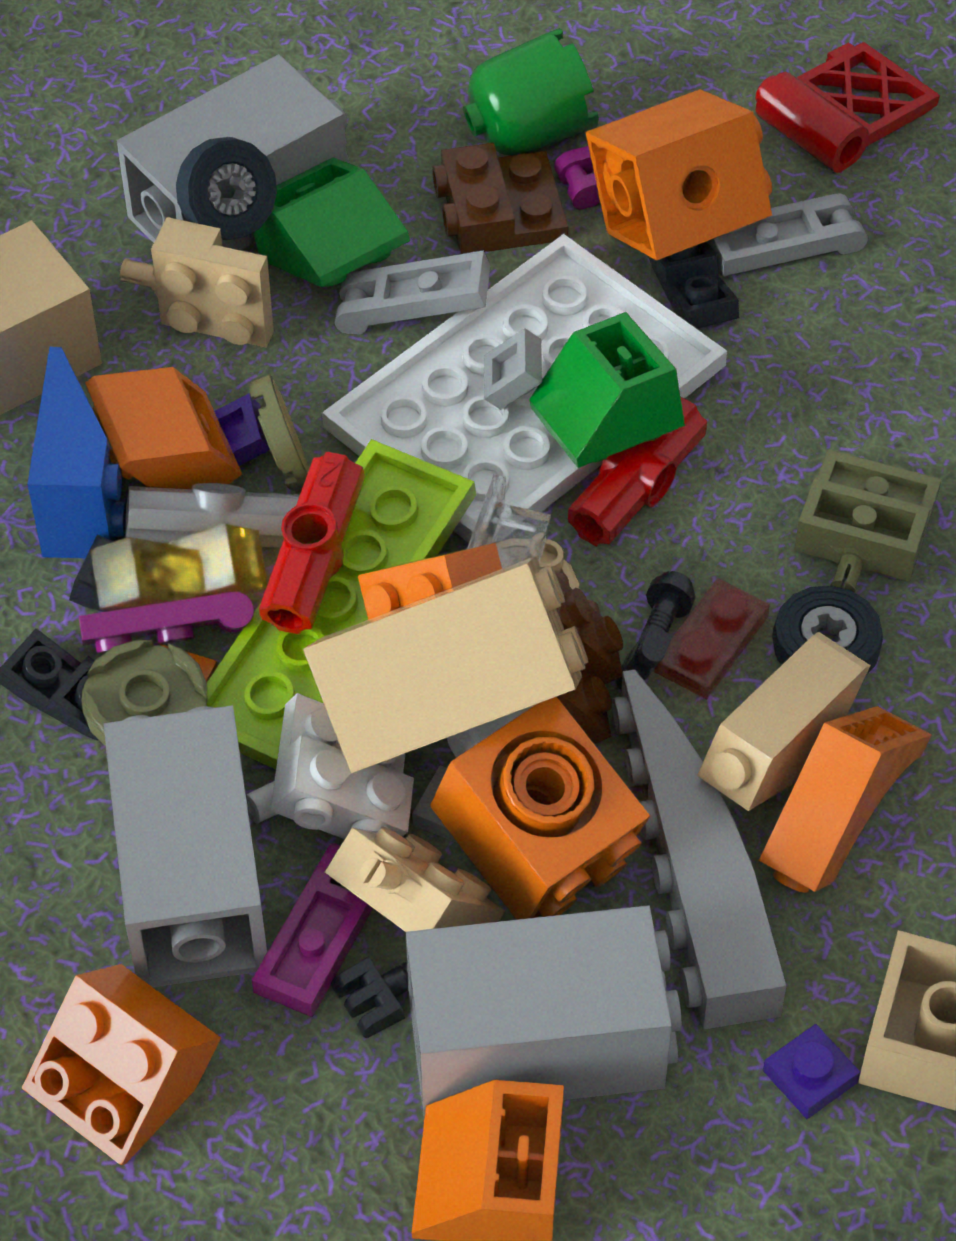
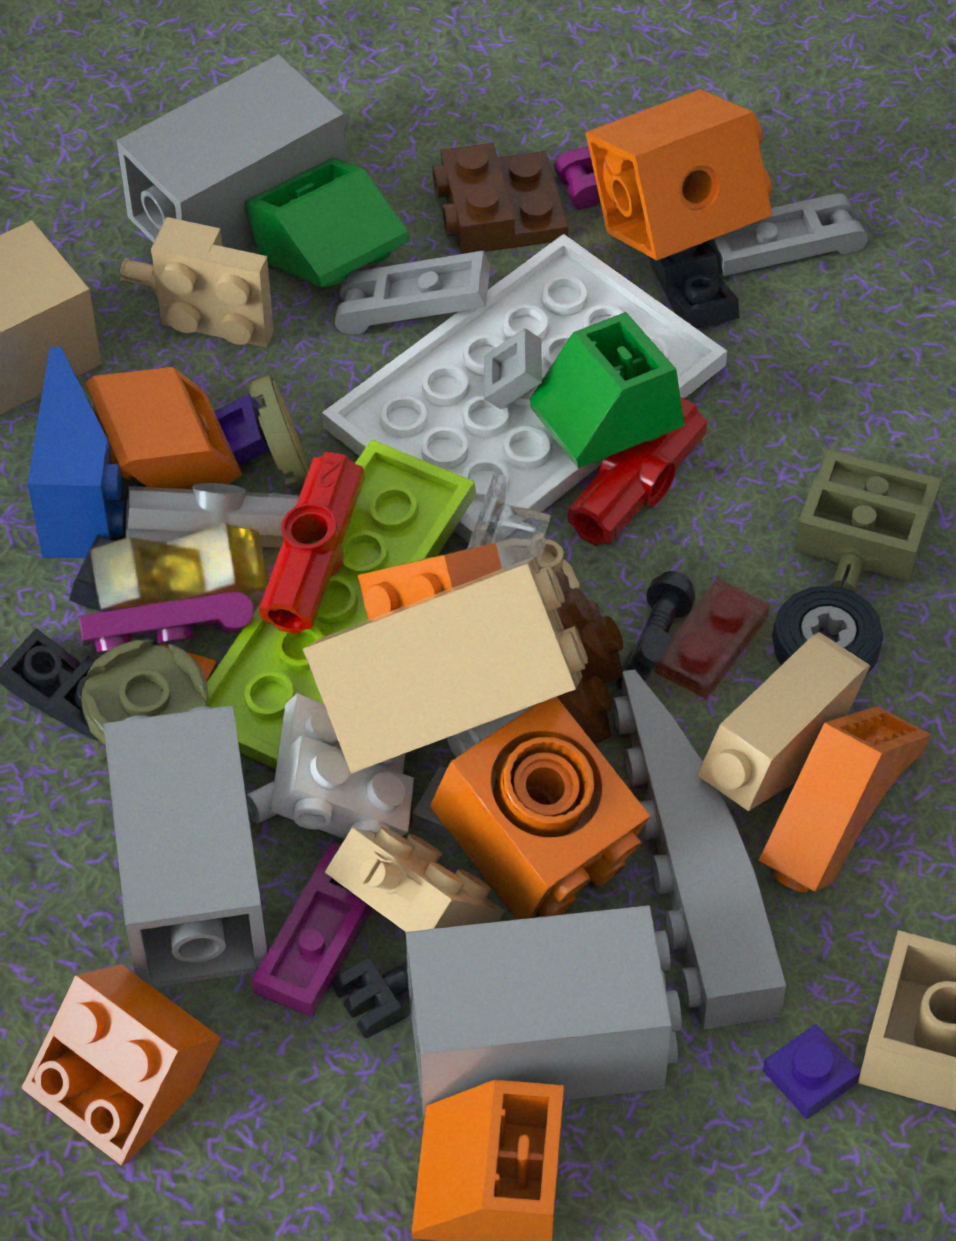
black bush [176,137,277,240] -> none
green cylinder [463,28,599,156] -> none
red piece [755,42,940,173] -> none

